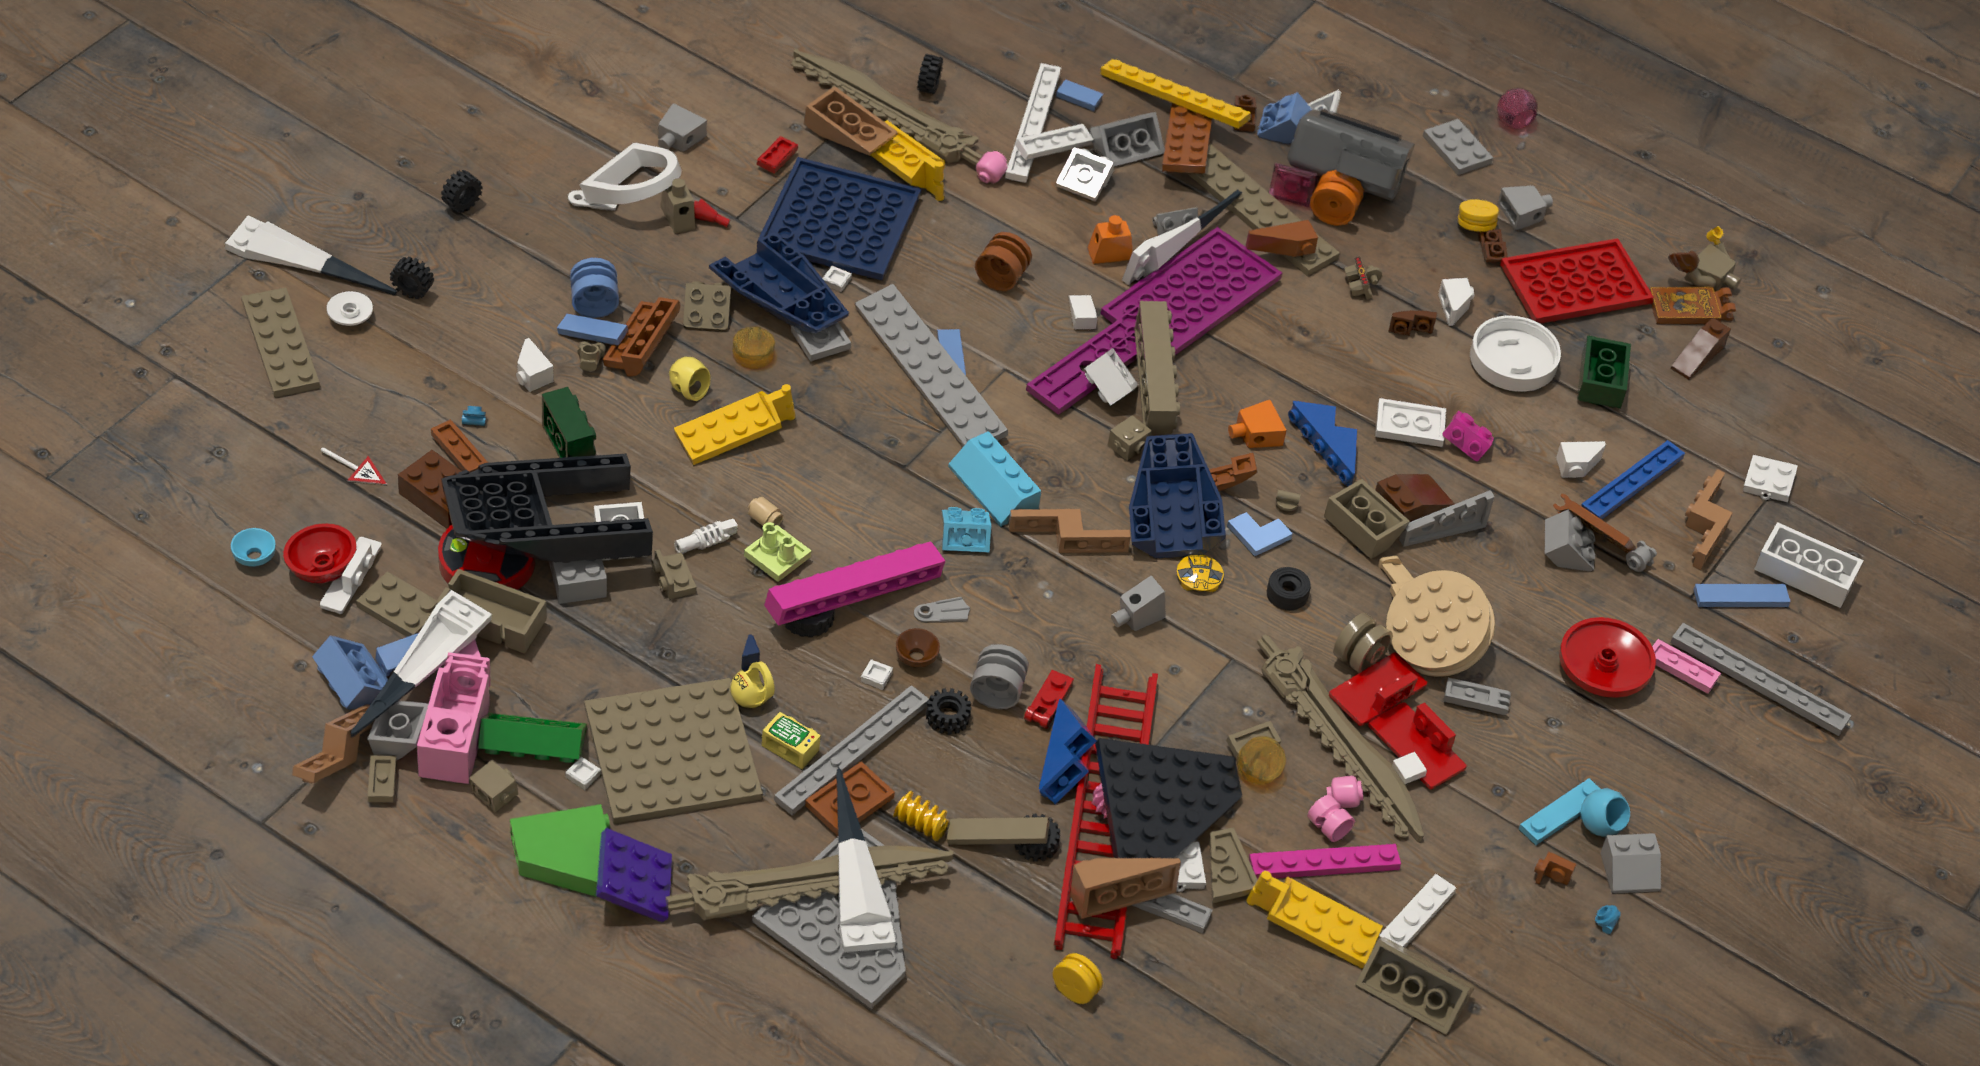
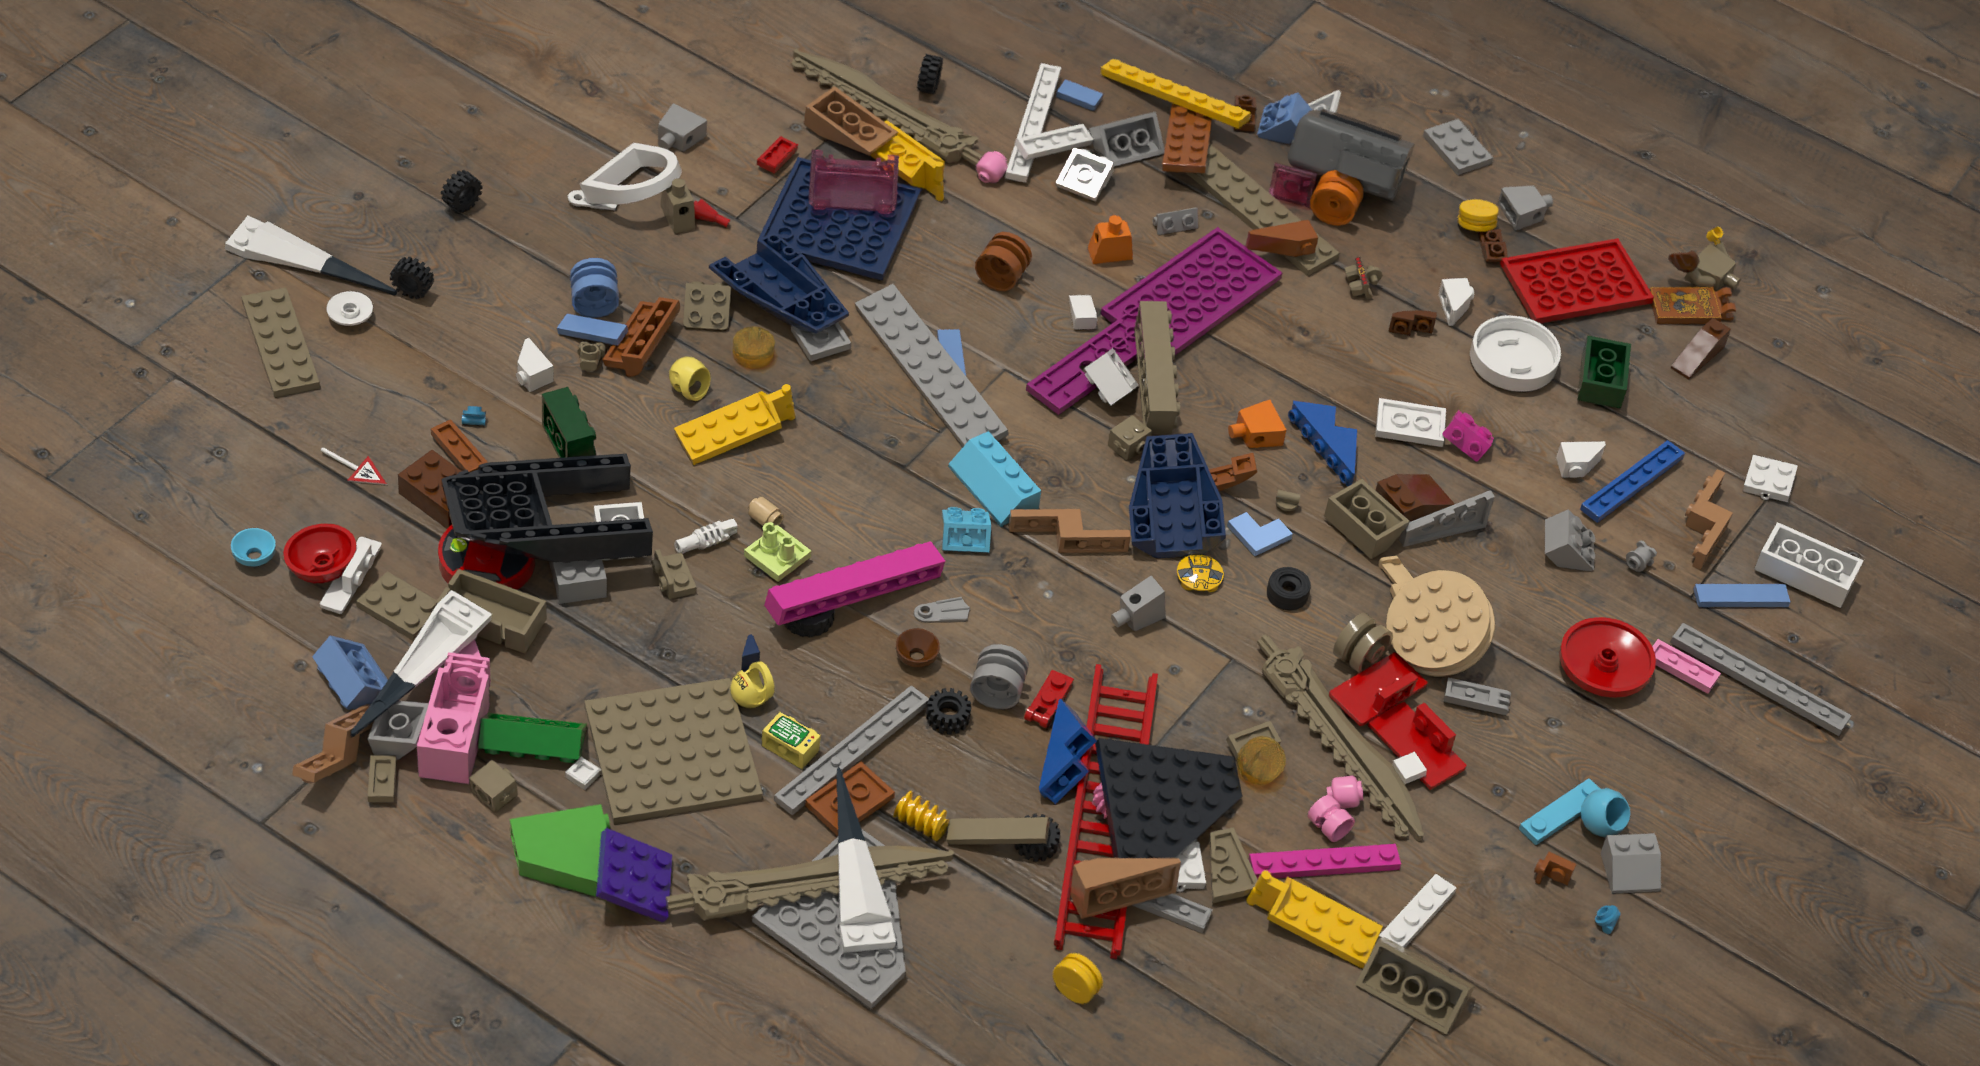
medium blue hinge [375,633,419,677] -> none
white tile [822,266,852,292] -> none
white tile [861,660,893,690] -> none
white plate [1122,189,1242,285] -> none
clear pink helmet [1497,88,1538,129] -> none
dark orange tile [1553,494,1637,553] -> none
none -> clear pink windscreen [809,150,899,214]

